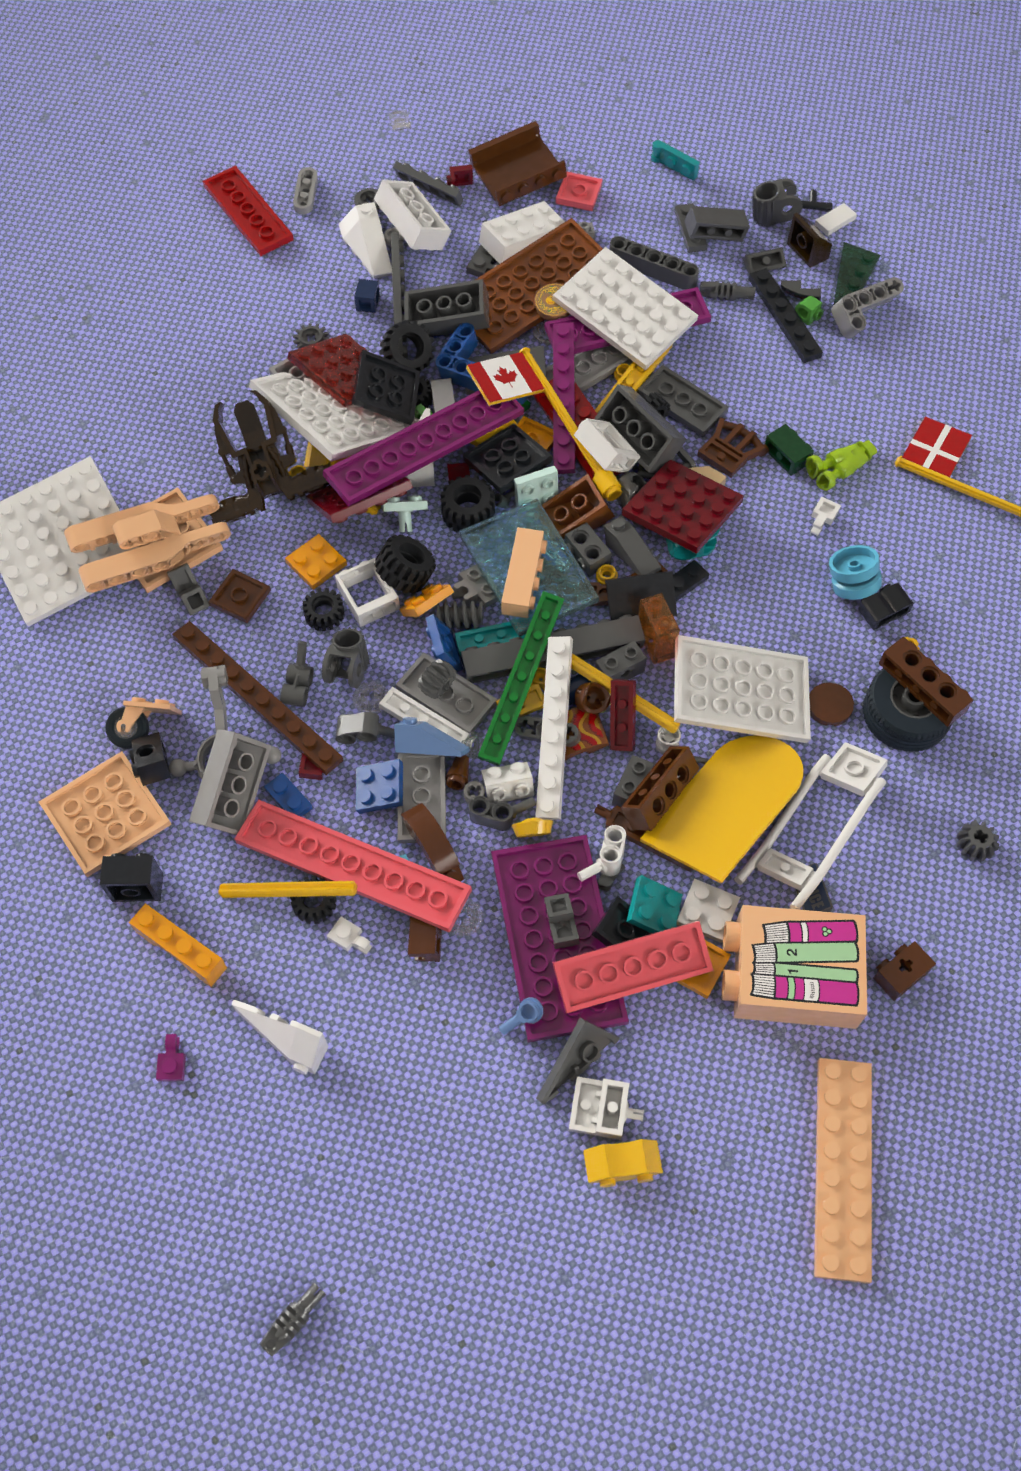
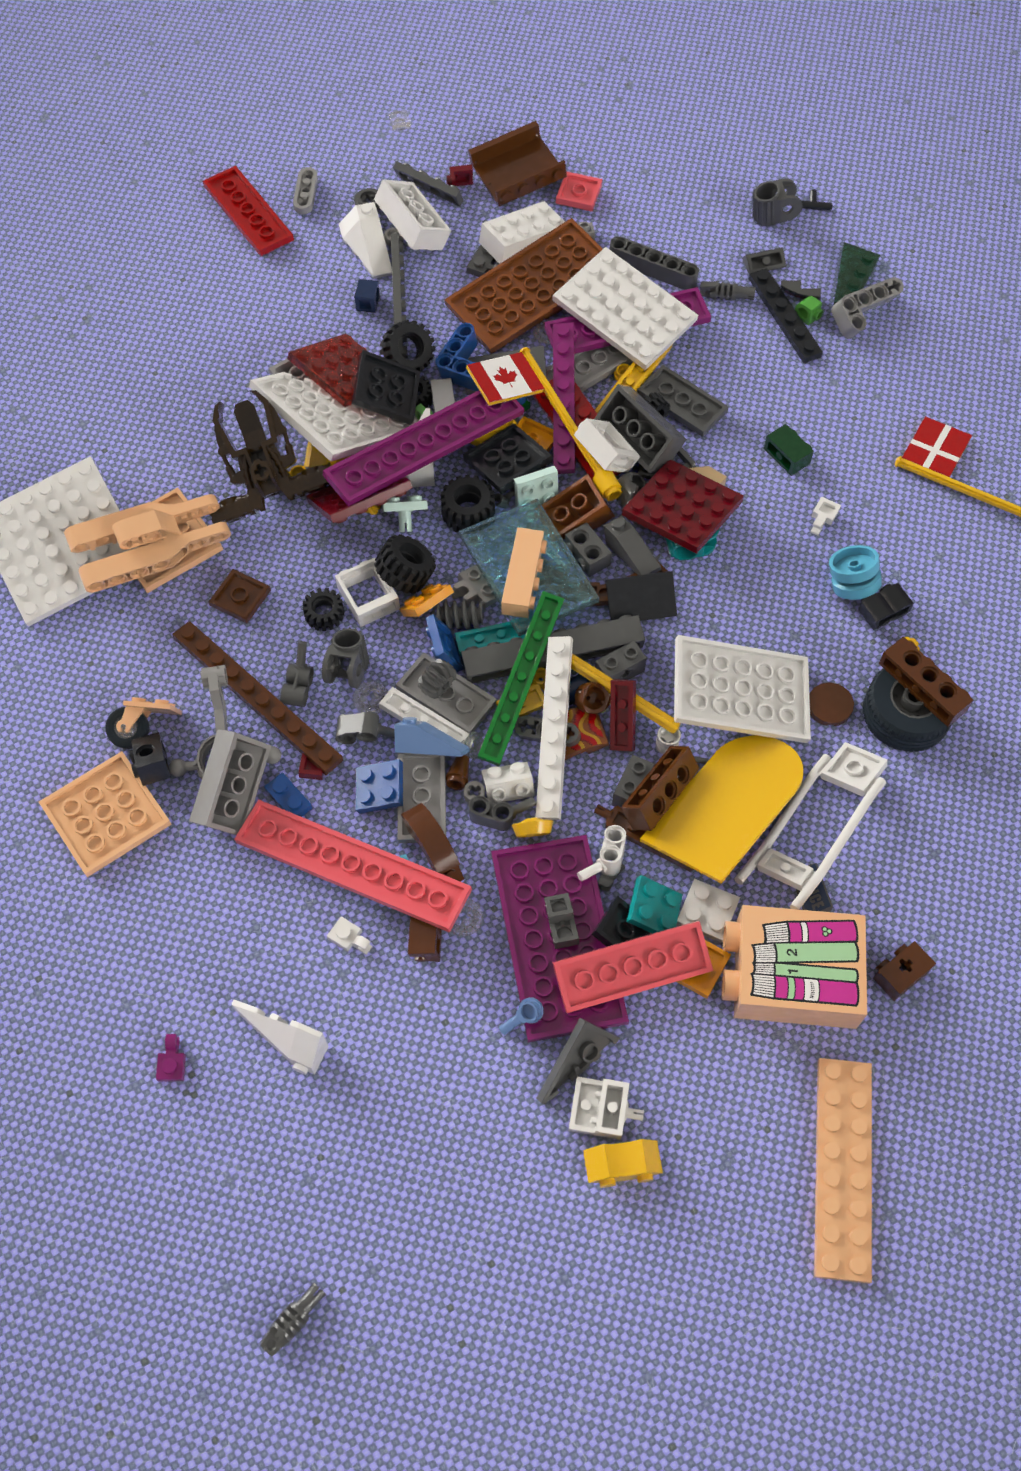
black brick [99,853,163,902] -> none
light orange arch [129,903,227,987] -> none
dark grey slope [166,563,210,616] -> none
yellow axle [218,881,358,898] -> none
light orange plate [285,534,347,590] -> none
black tyre [290,876,337,924] -> none
dark grey gear [293,323,329,353] -> none
dark grey brick [404,279,489,337] -> none
dark red plate [447,463,470,481] -> none
tile [535,283,570,321] -> none
yellow plate [596,564,618,584] -> none
clear orange window [638,593,680,664] -> none
teal plate [651,140,700,181] -> none
black plate [673,560,709,601] -> none
dark grey plate [674,203,708,253] -> none
dark grey brick [684,206,750,242] -> none
reddish brown plate [697,417,769,478] -> none
dark brown slope [787,212,832,268] -> none
lime piece [806,440,877,491] -> none
white tile [815,203,857,236] -> none
dark grey gear [956,820,1000,862] -> none

